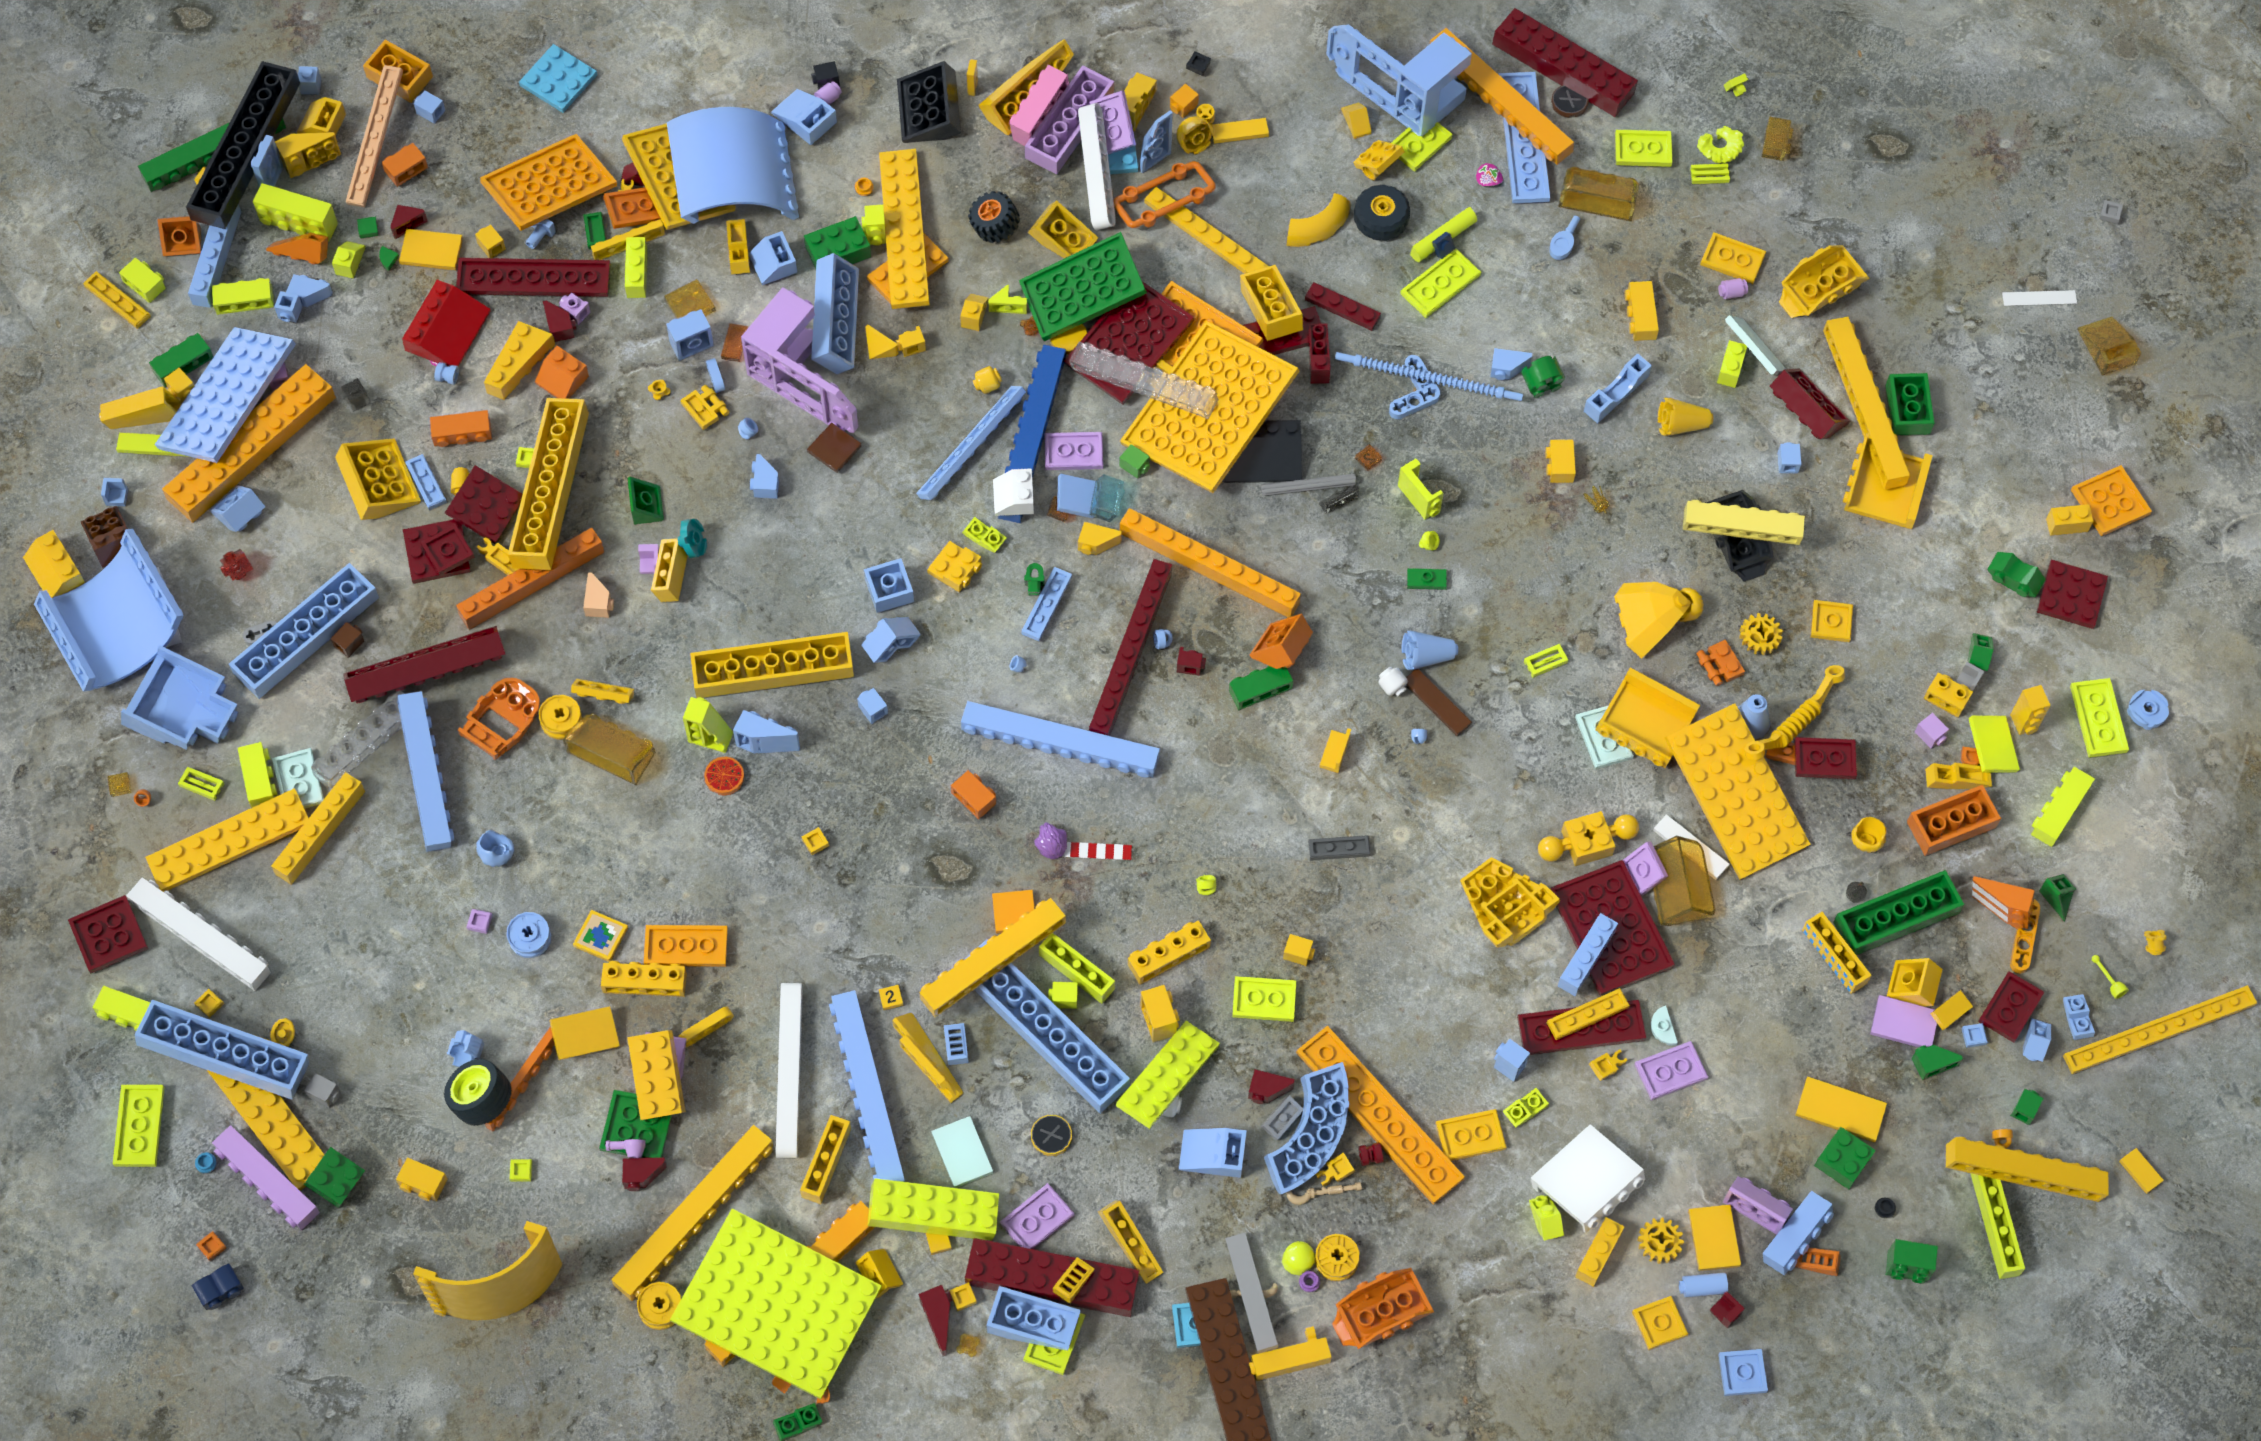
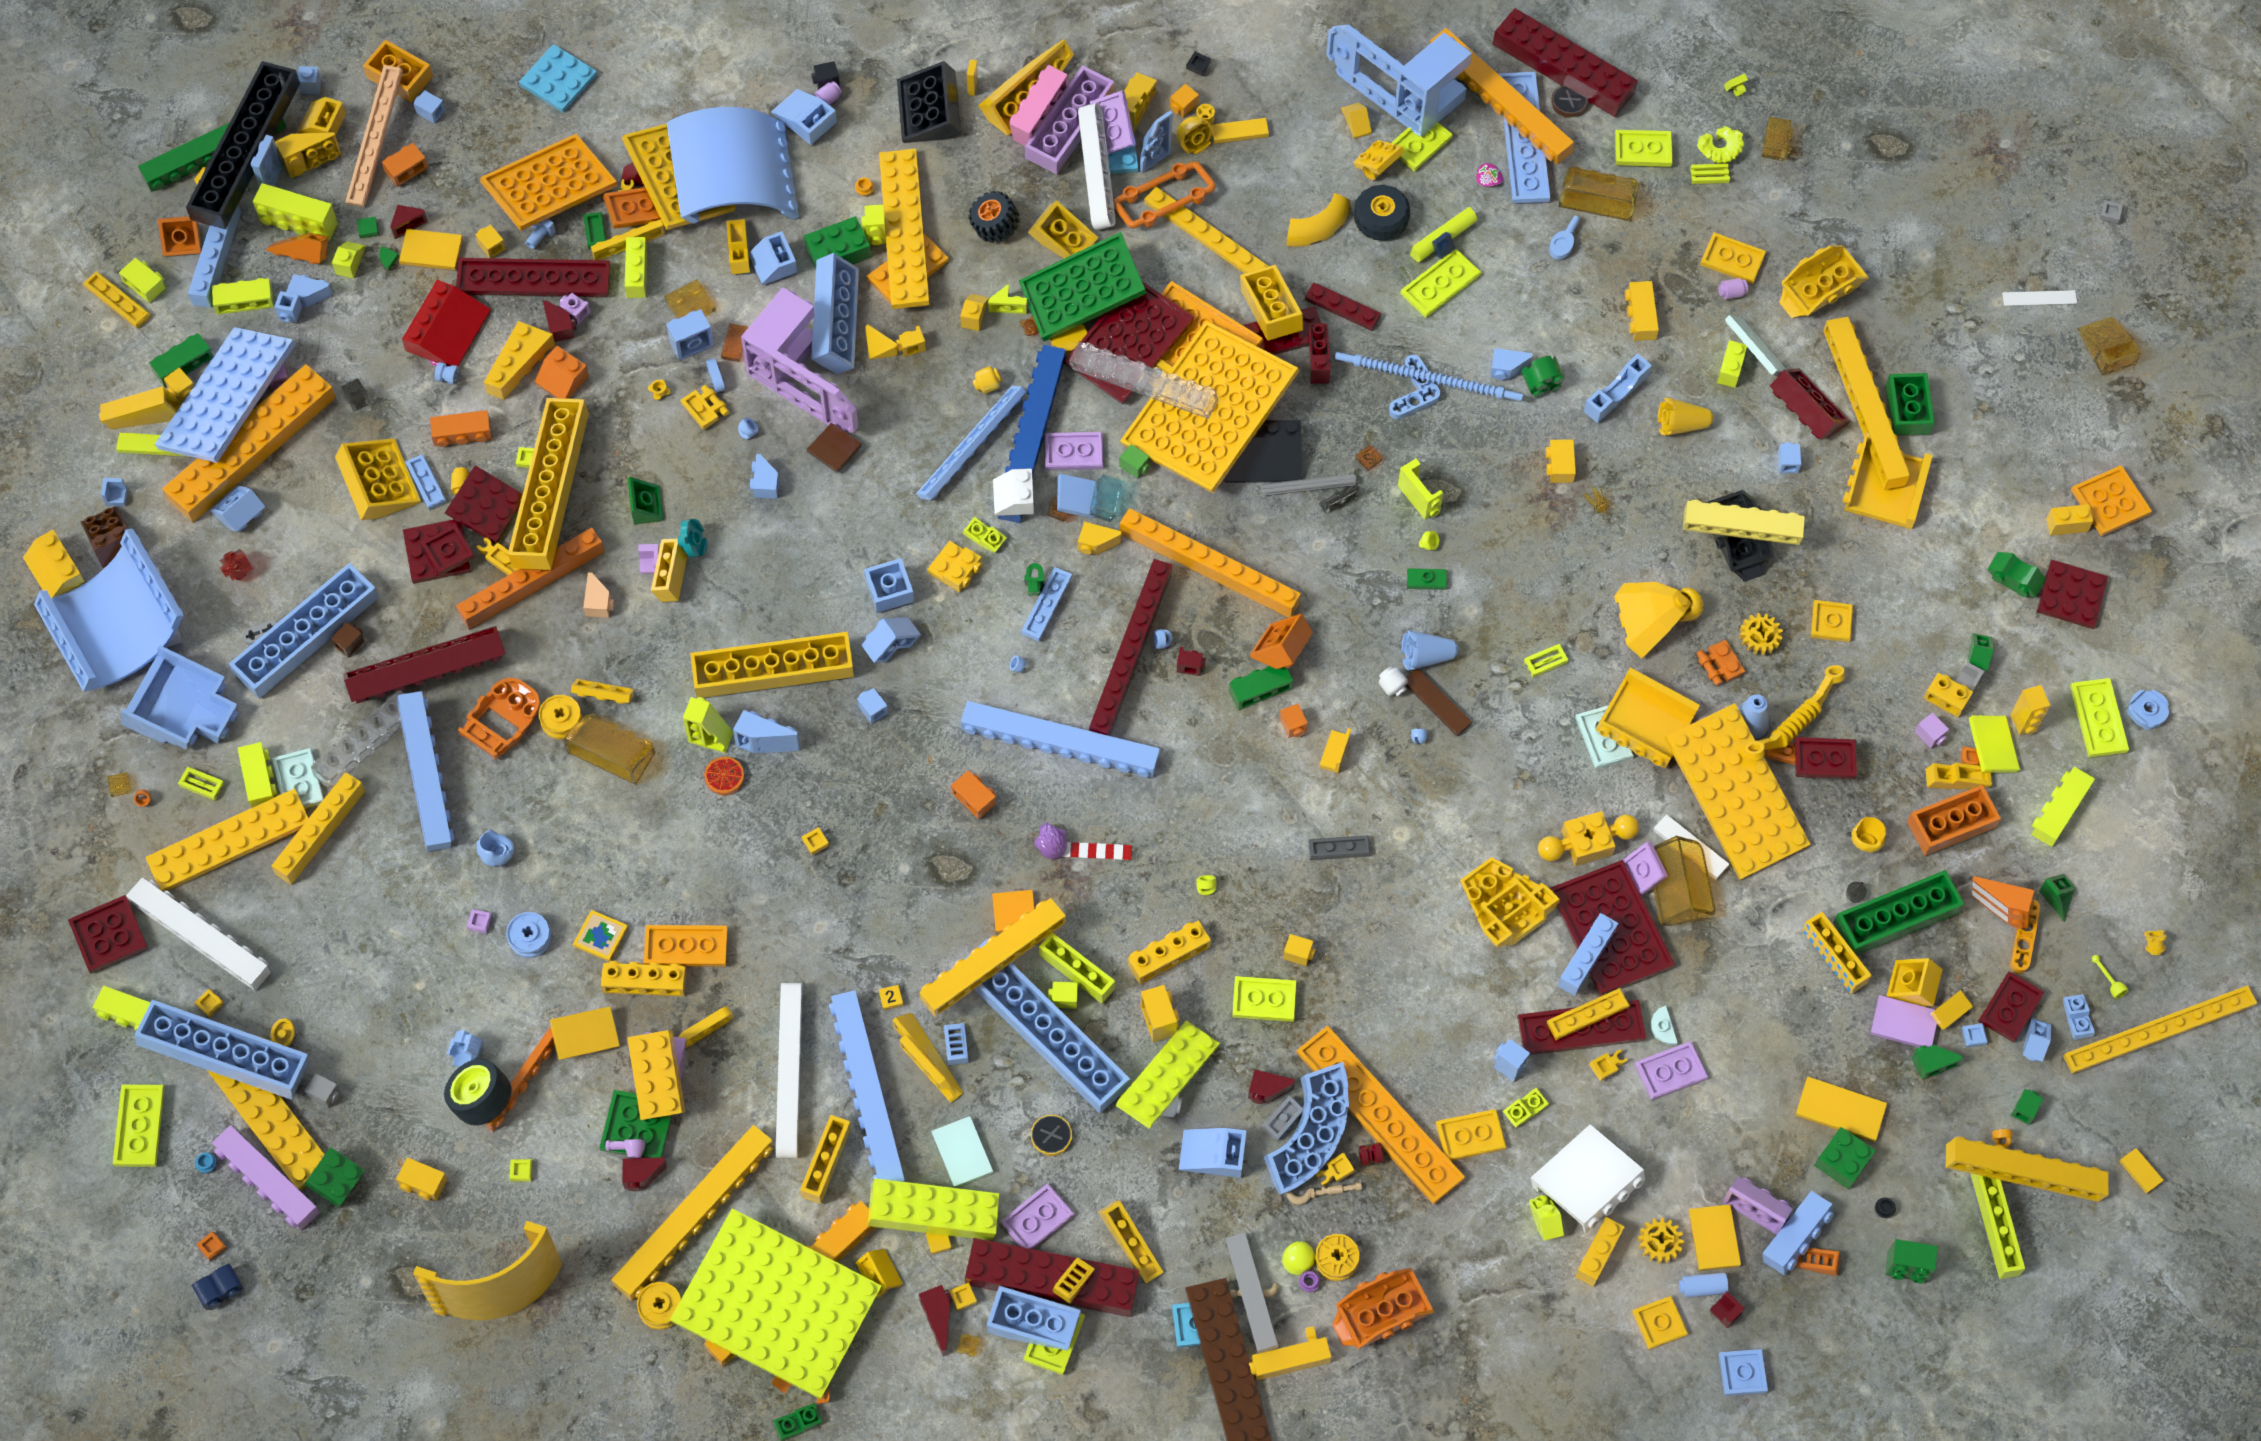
none -> orange brick [1279,703,1308,738]

